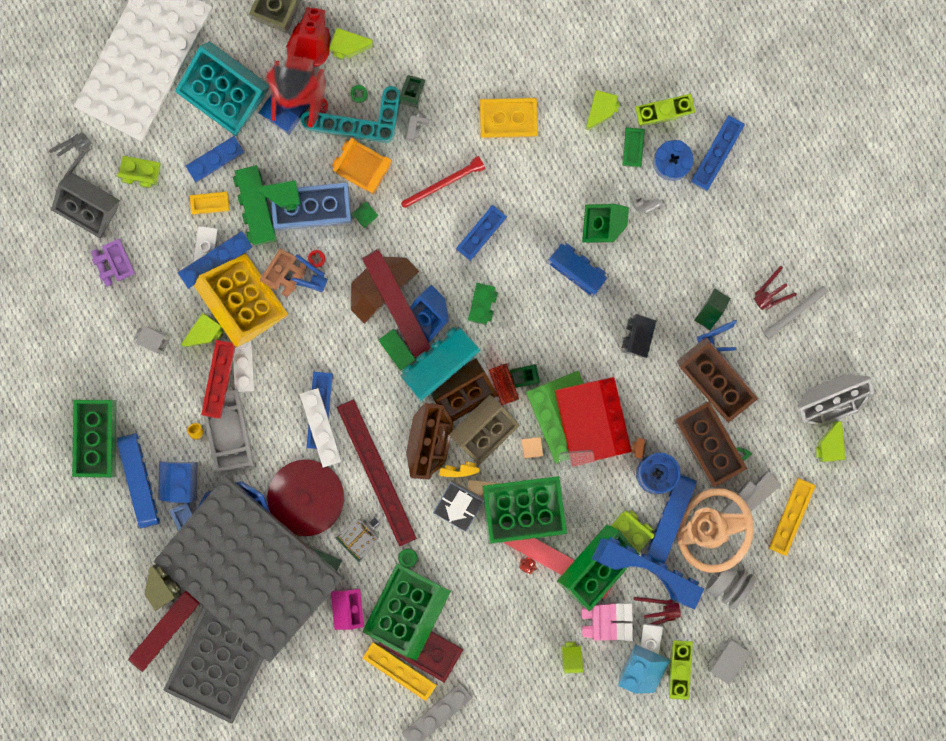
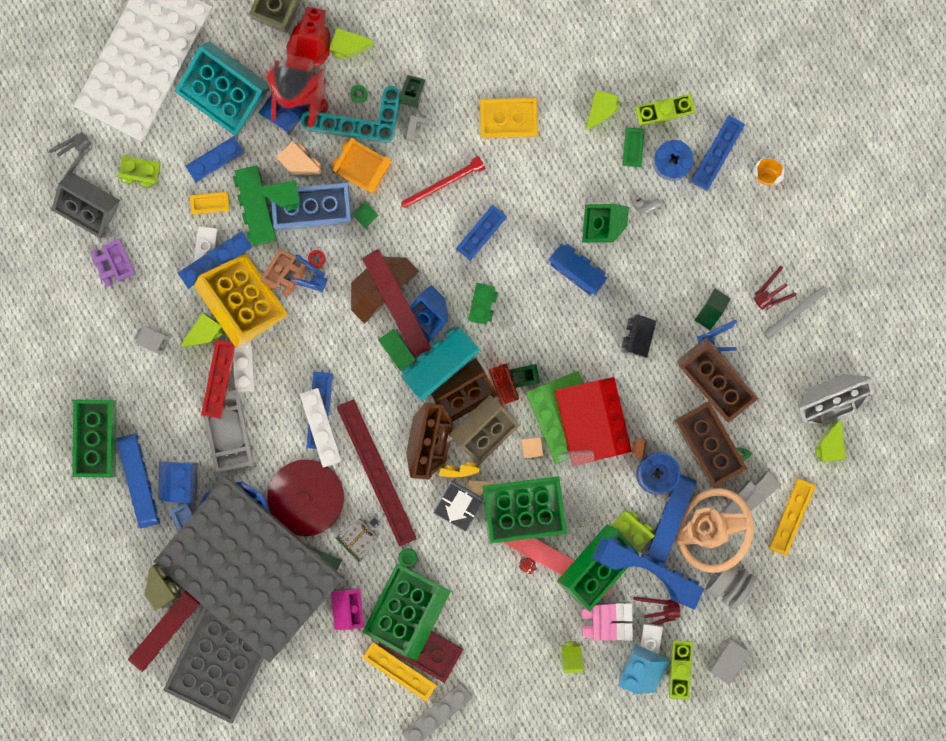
yellow hinge [187,423,204,440] -> none
none -> light nougat slope [276,141,323,176]
none -> light orange hair [753,157,785,186]

